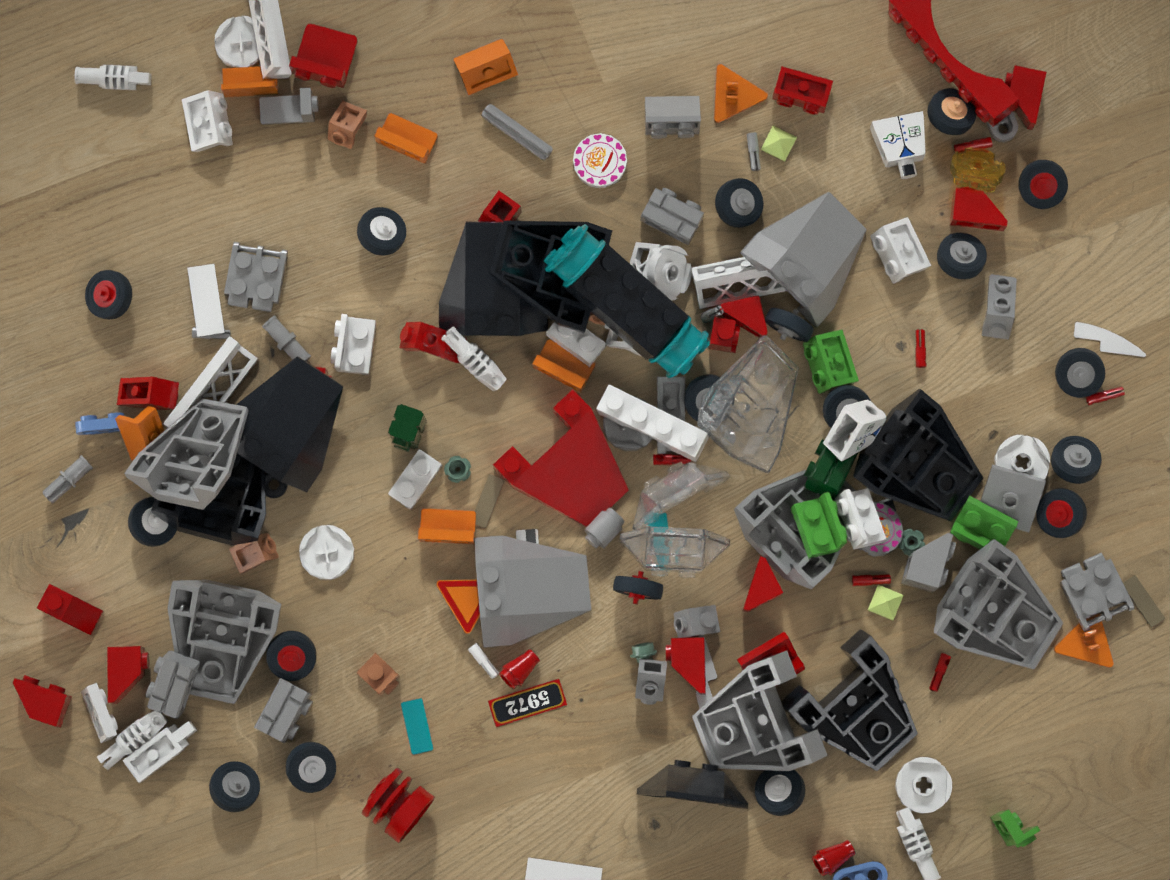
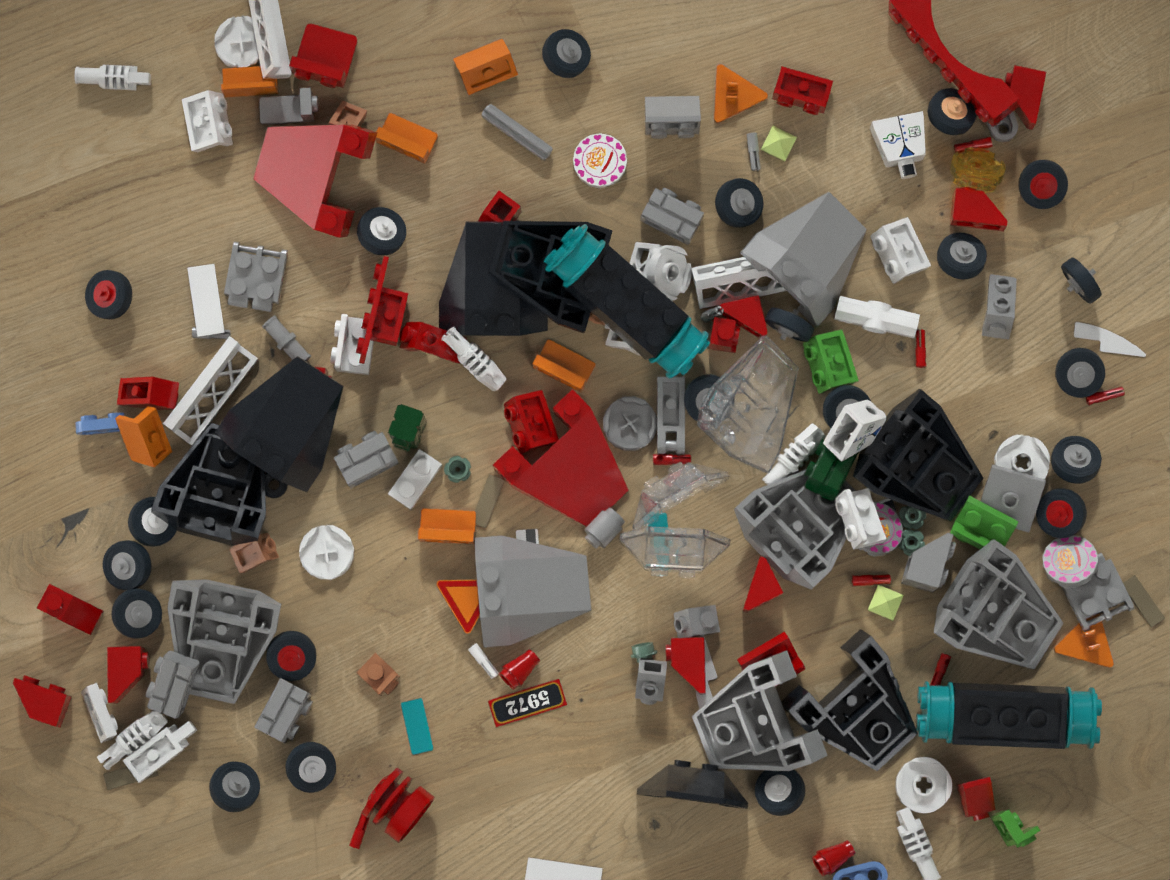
light grey axle [43,455,93,503] -> none
light grey wedge [124,398,249,510] -> none
white plate [546,322,607,367] -> none
white arch [596,385,709,462] -> none
black wheel [613,571,663,605] -> none
bright green bracket [791,492,847,559] -> none
none -> black wheel [103,540,152,590]
none -> dark tan window [103,767,159,790]
none -> black wheel [111,588,162,639]
none -> wedge [253,125,378,238]
none -> light grey brick [334,431,399,489]
none -> red pin [349,812,371,849]
none -> red bracket [356,256,409,364]
none -> red bracket [504,390,559,454]
none -> black wheel [542,29,591,78]
none -> white hinge [762,423,826,485]
none -> white piece [834,296,920,338]
none -> sand green plate [899,506,926,529]
none -> black brick [916,681,1102,749]
none -> red slope [957,777,996,821]
none -> light grey tile [1043,535,1098,588]
none -> black wheel [1061,257,1102,304]

